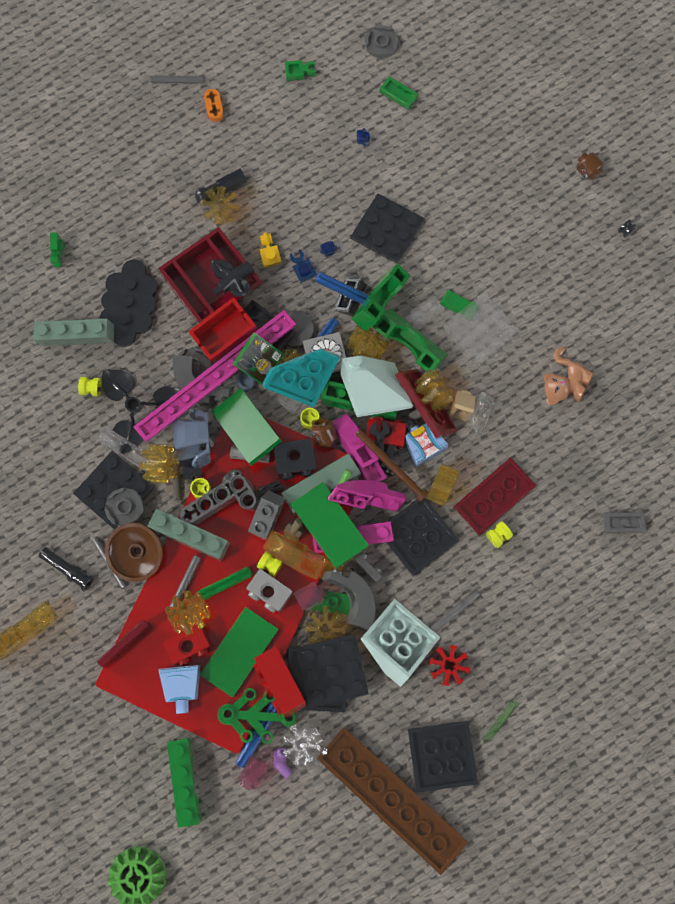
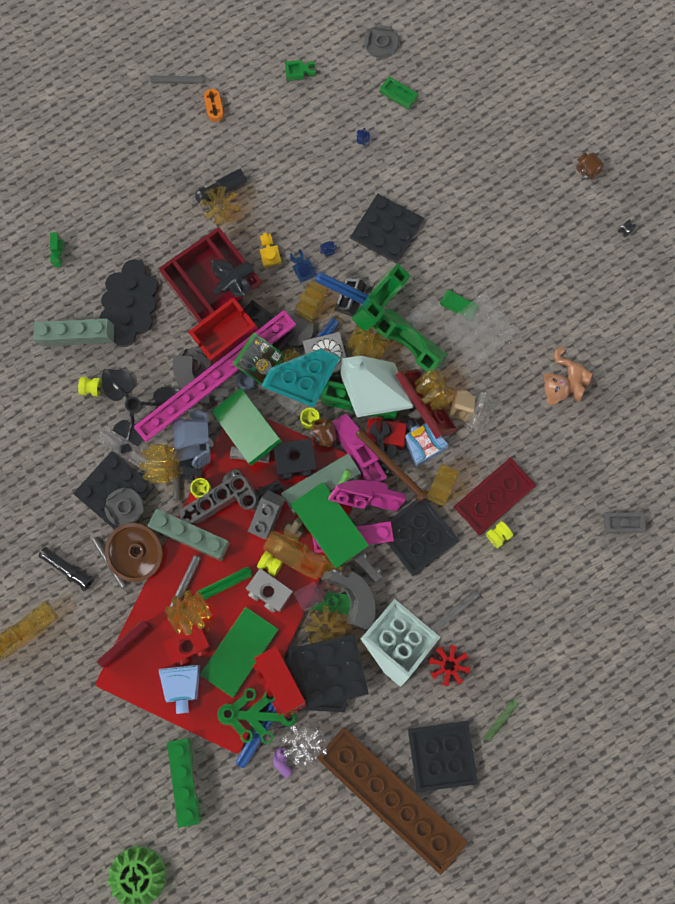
clear pink brick [238,756,269,791] -> none
none -> clear yellow gear [295,280,329,322]

